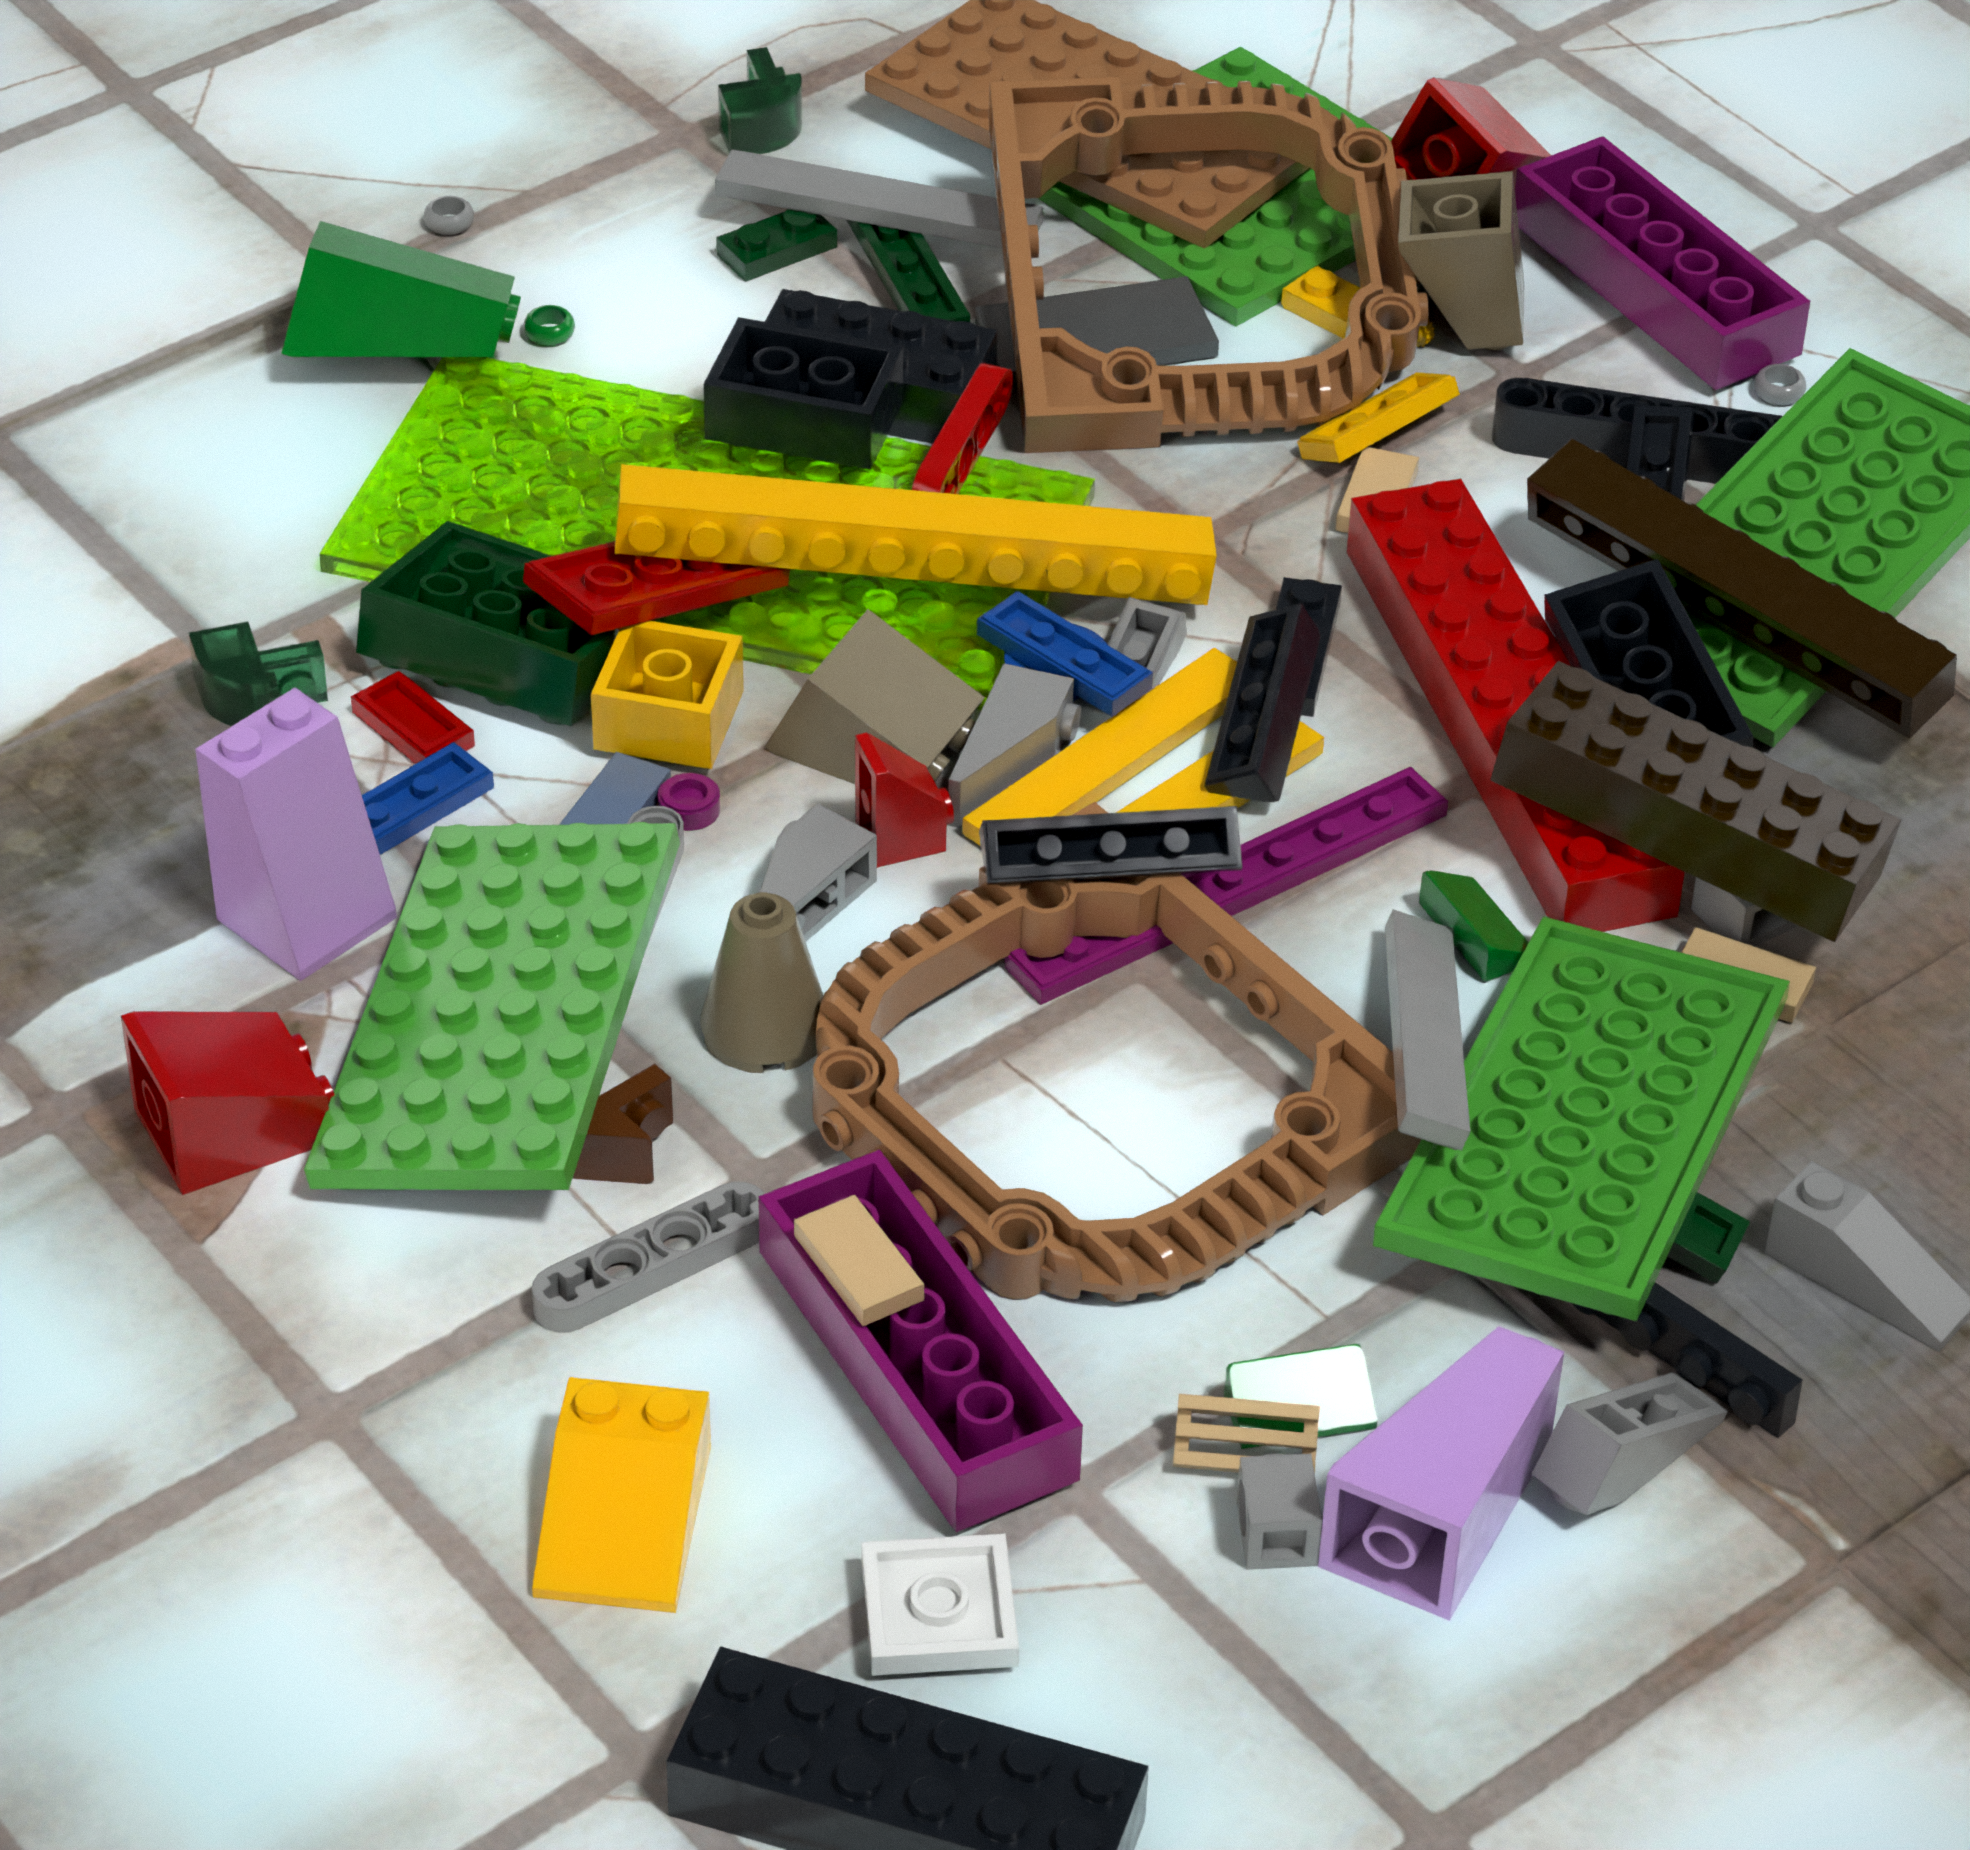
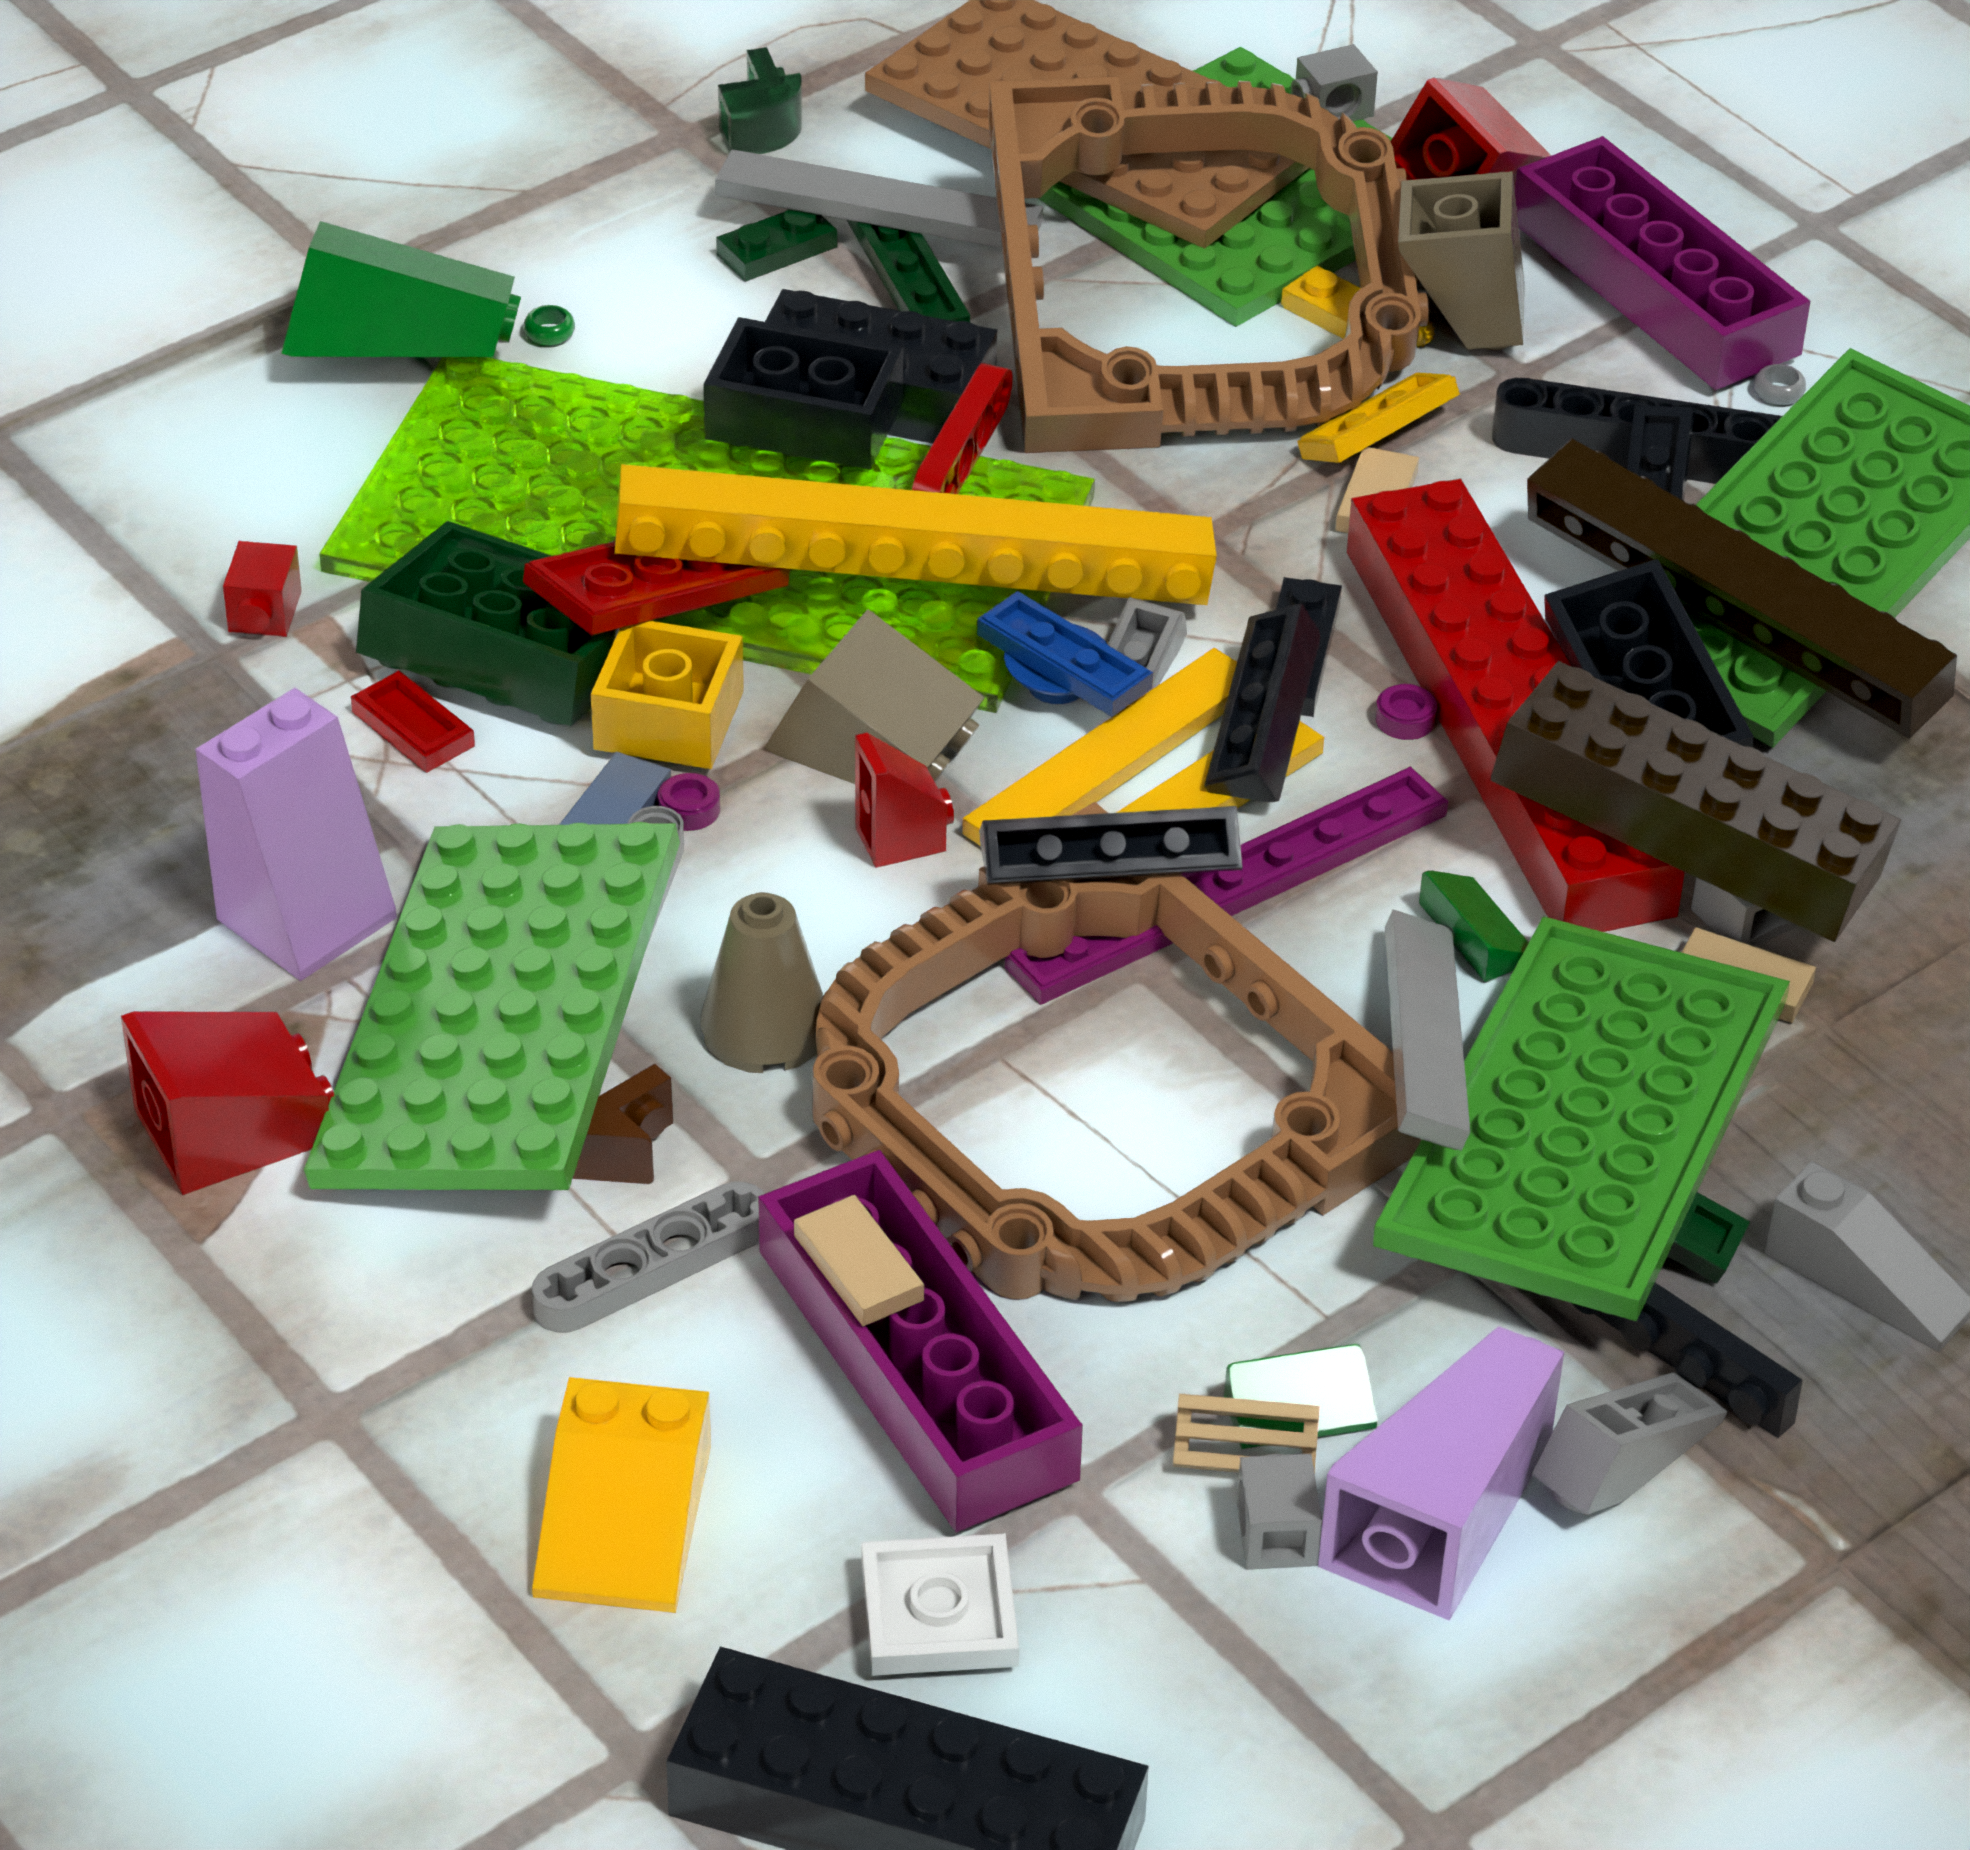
clear green brick [188,621,328,726] -> none
blue tile [362,742,494,855] -> none
light grey piece [424,196,474,235] -> none
light grey slope [760,803,877,942] -> none
light grey slope [948,663,1081,828] -> none
dark grey tile [975,276,1219,387] -> none
none -> red brick [223,541,302,637]
none -> light grey brick [1291,44,1378,121]
none -> magenta tile [1375,684,1437,740]

